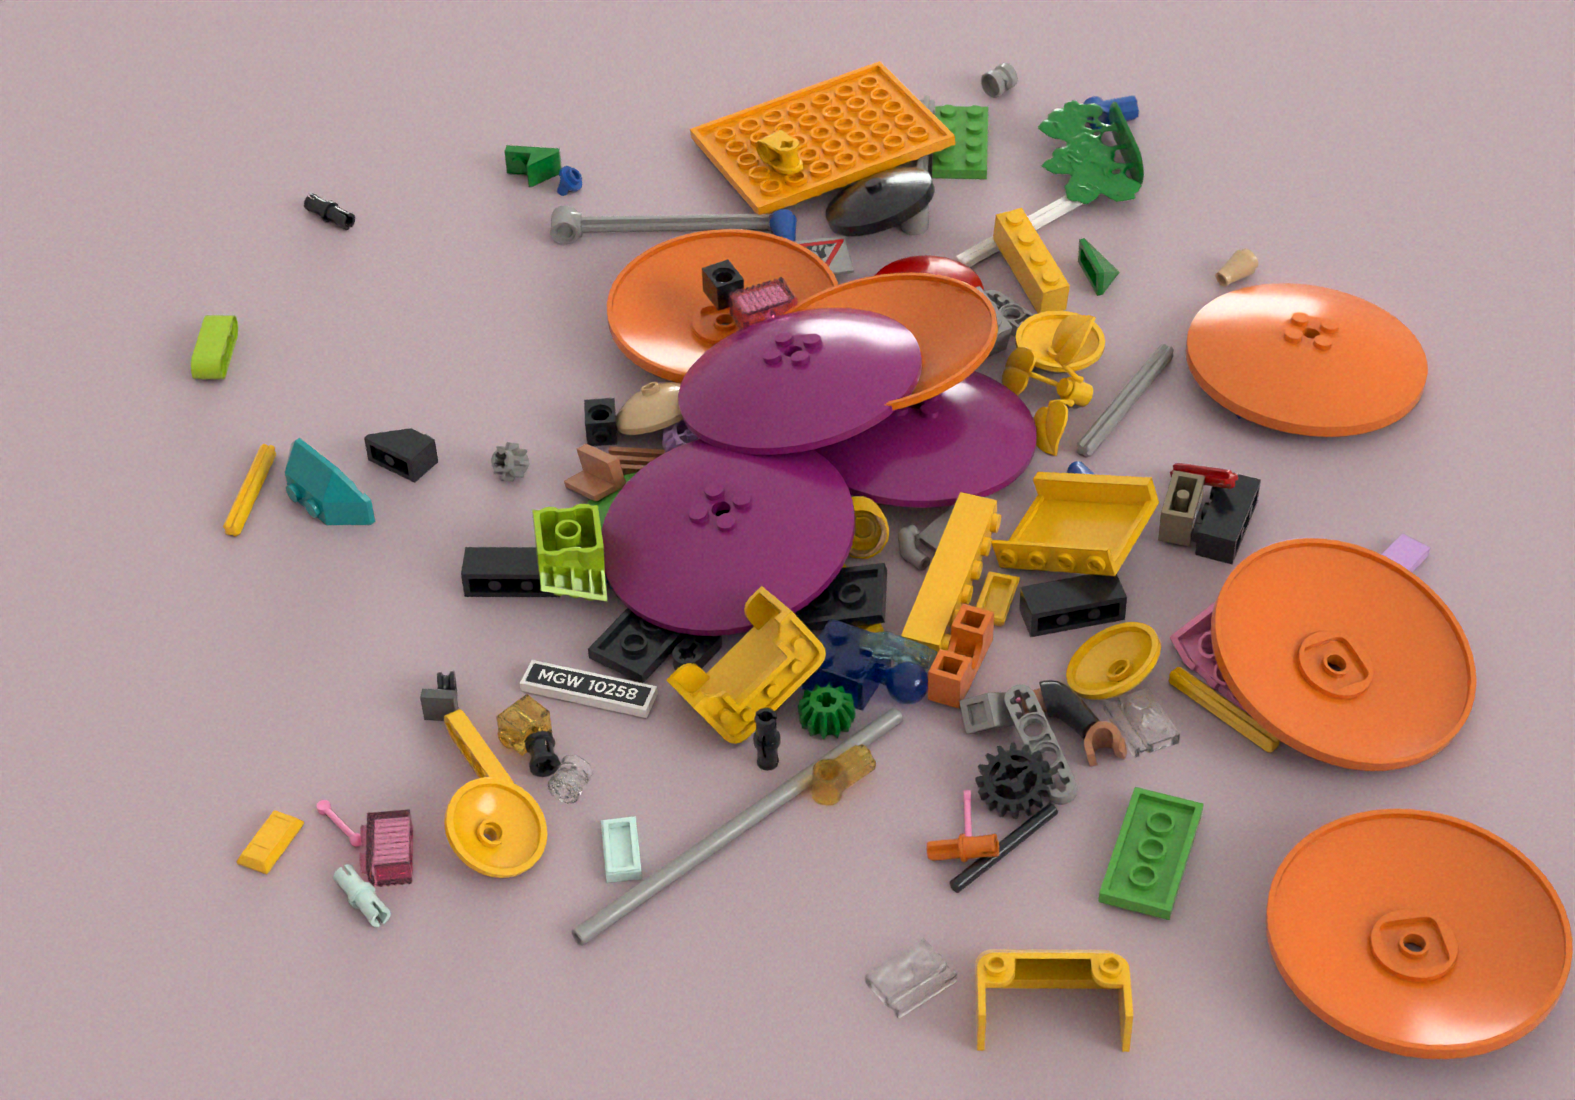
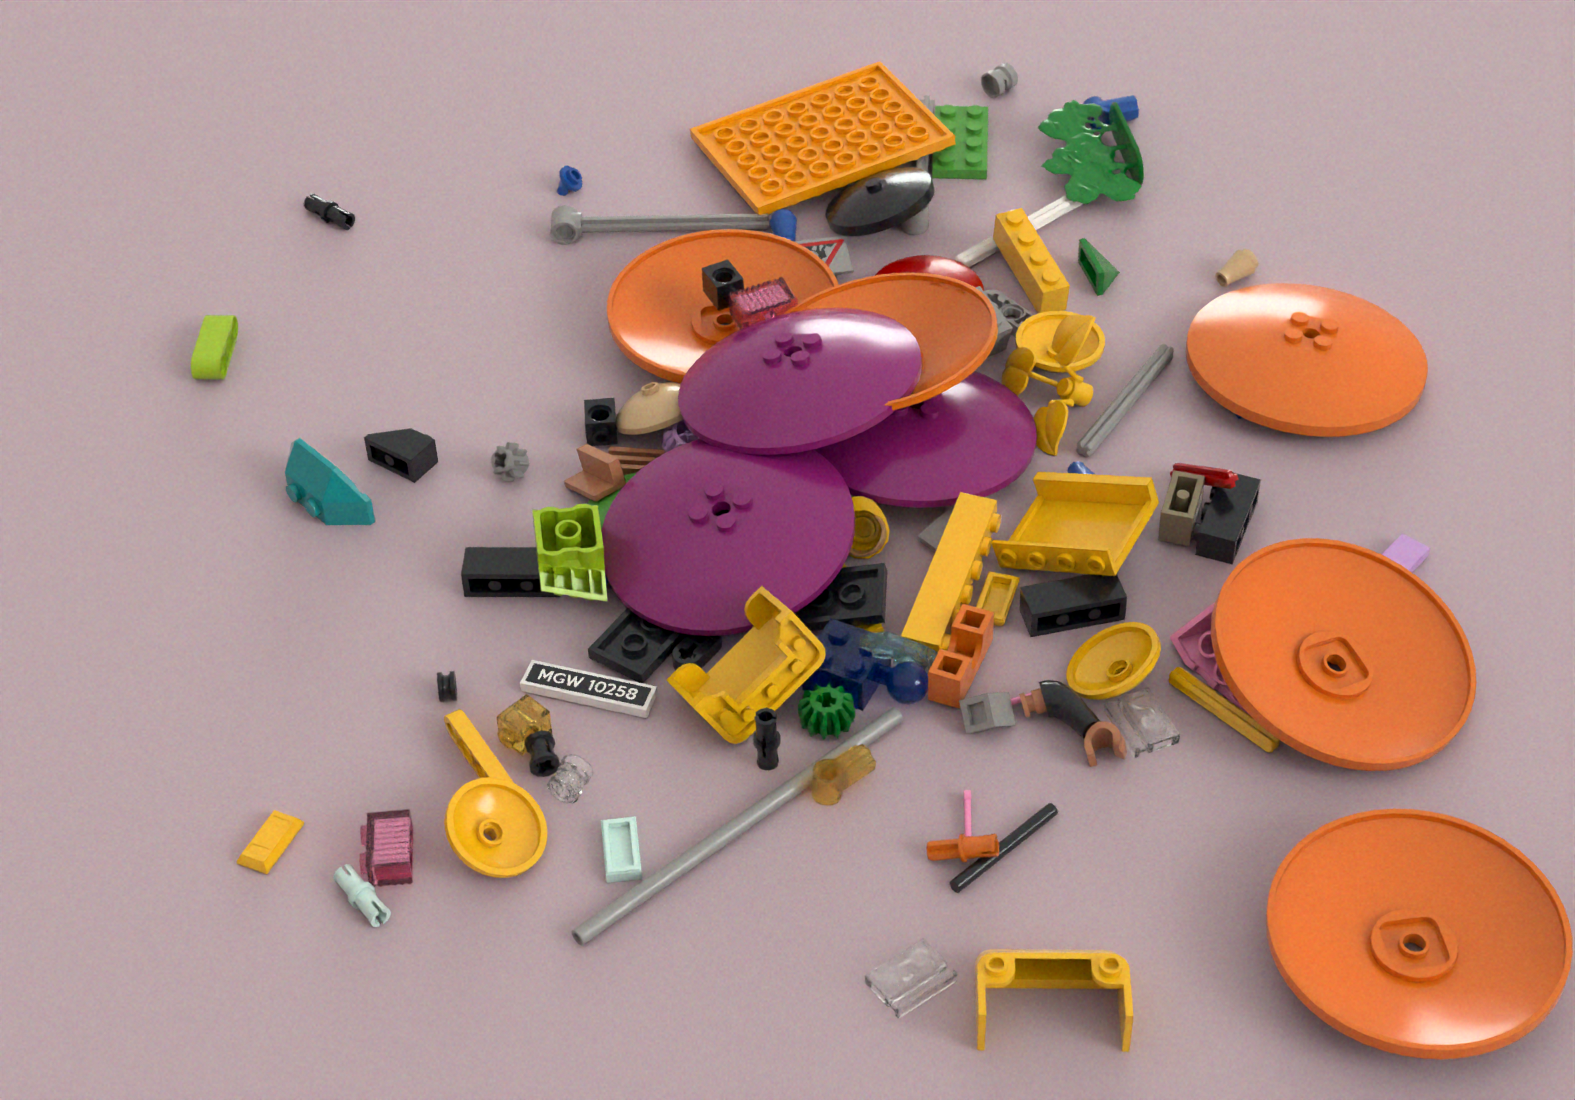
yellow axle [223,444,276,536] -> none
bright pink hinge [316,800,363,847] -> none
dark grey tile [420,689,459,721] -> none
green slope [504,145,562,187] -> none
yellow piece [755,130,803,175] -> none
light grey arm [898,525,930,571] -> none
black gear [975,742,1053,819] -> none
light grey beam [1005,684,1077,805] -> none
bright green plate [1098,787,1204,920] -> none

